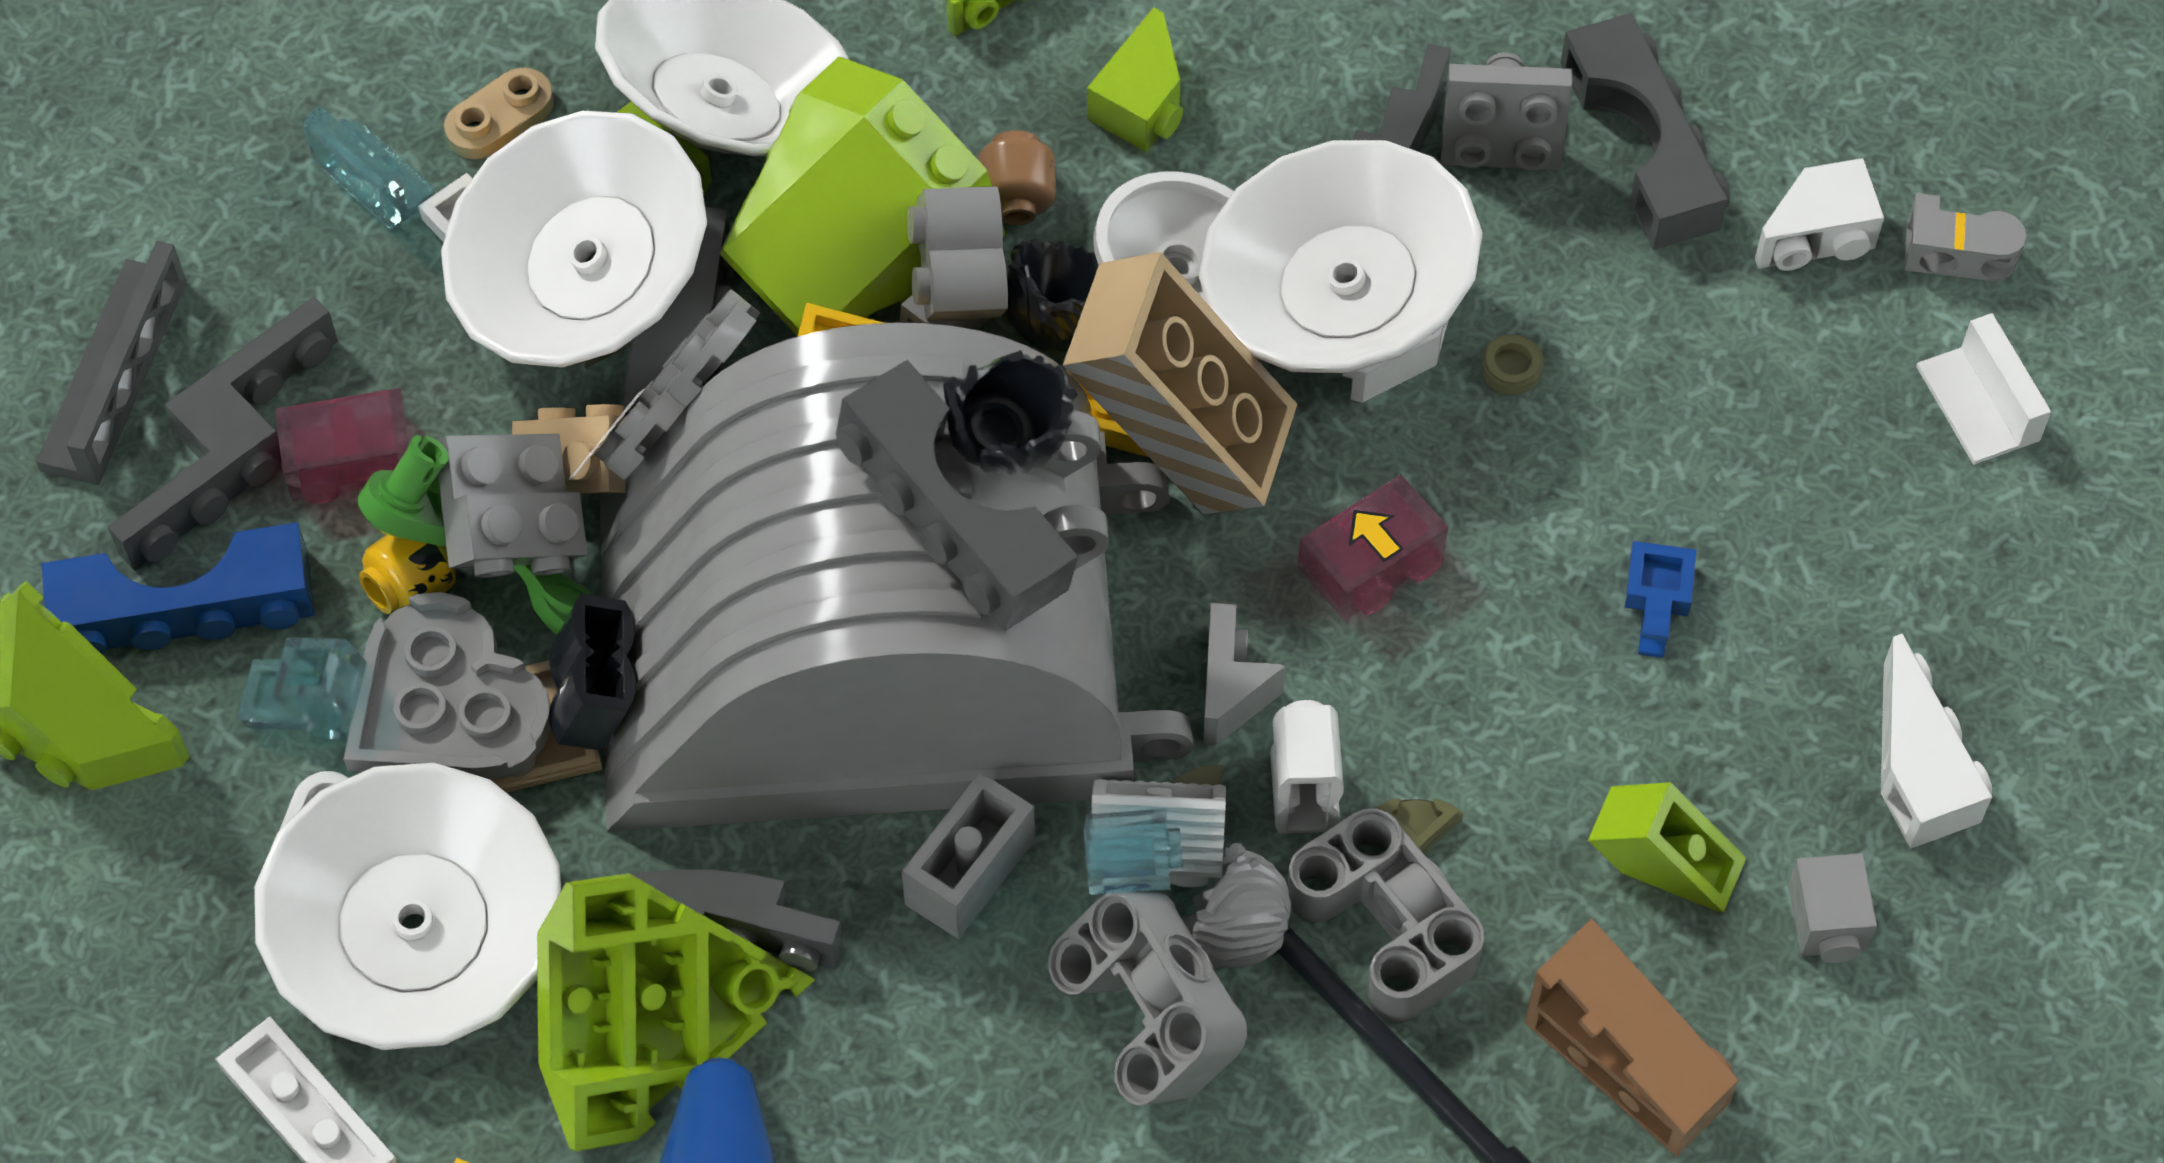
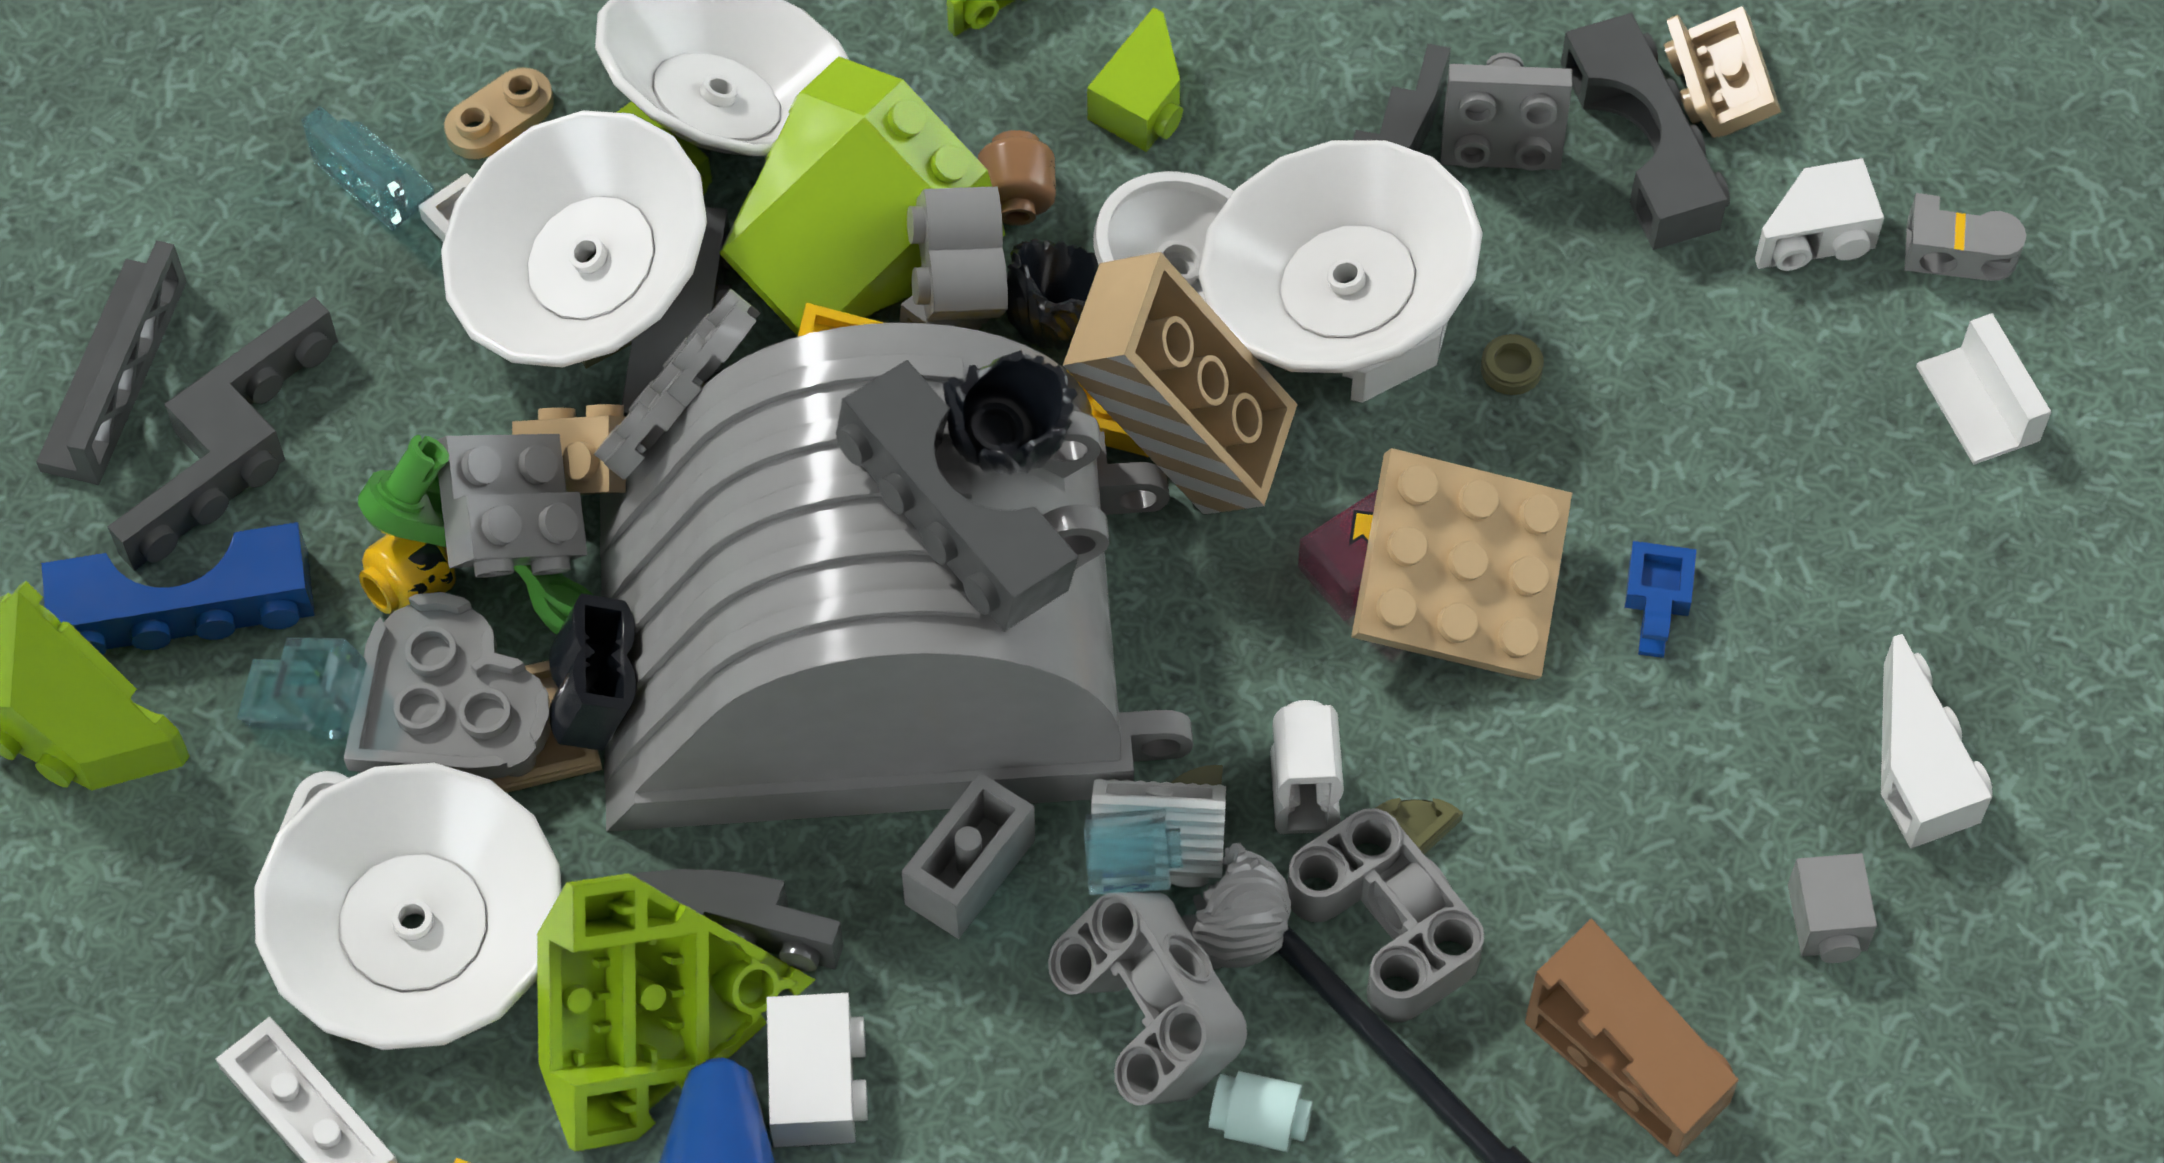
clear pink brick [275,388,412,504] -> none
white sticker [568,389,645,480] -> none
light grey slope [1203,603,1286,745] -> none
lime slope [1588,782,1746,913] -> none
none -> white brick [767,993,868,1147]
none -> light aqua brick [1209,1071,1313,1152]
none -> tan plate [1351,448,1572,680]
none -> bracket [1664,6,1781,138]

